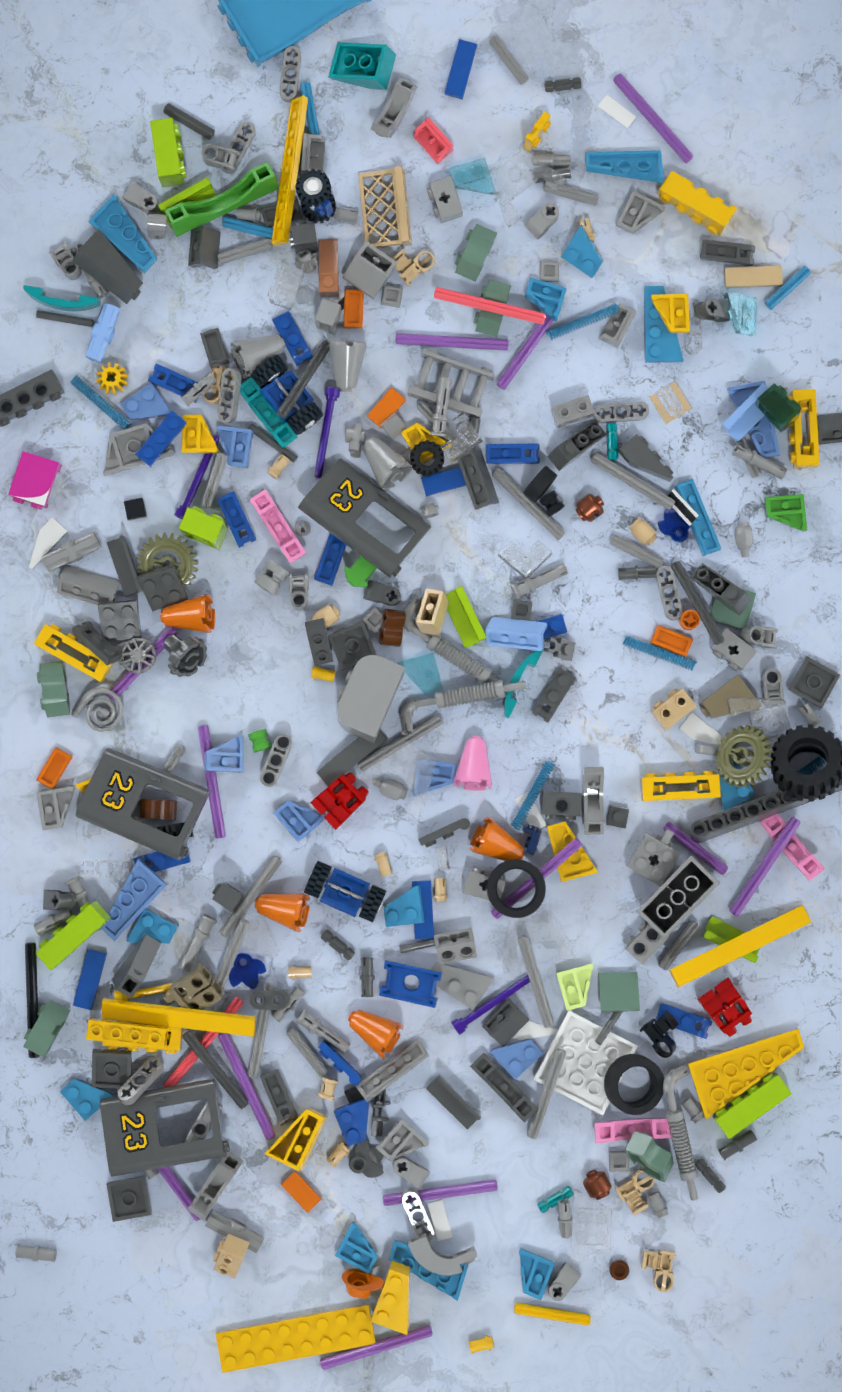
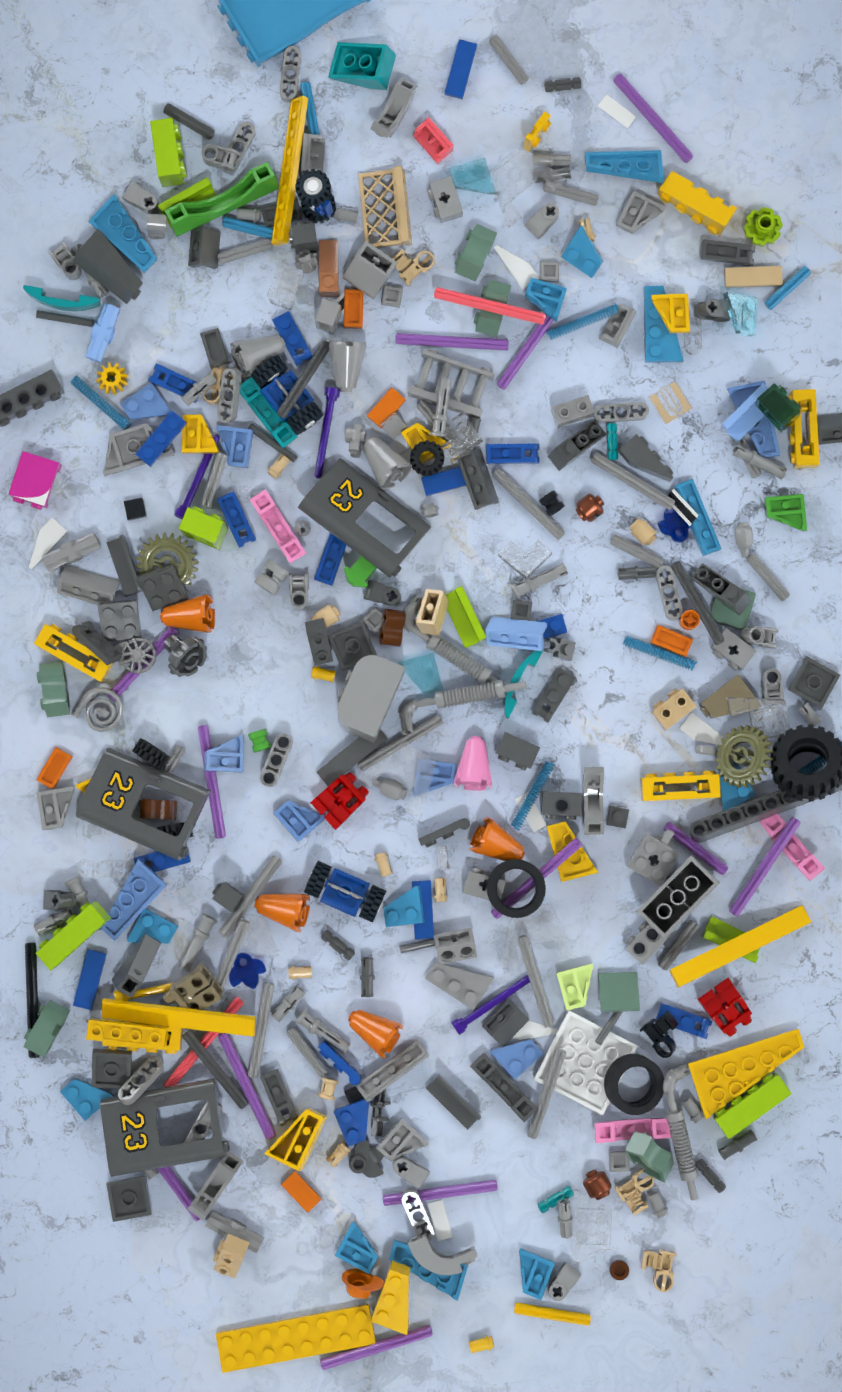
light grey pin [15,1245,57,1262] -> none
dark grey plate [250,990,289,1010] -> none
blue piece [379,960,442,1008] -> none
dark blue bracket [522,824,542,855] -> none
black tyre [524,466,558,502] -> none
none -> black tyre [132,738,169,770]
none -> white sticker [494,245,540,290]
none -> dark grey brick [495,732,540,771]
none -> lime plant [743,207,783,247]
none -> light grey axle [746,553,790,601]

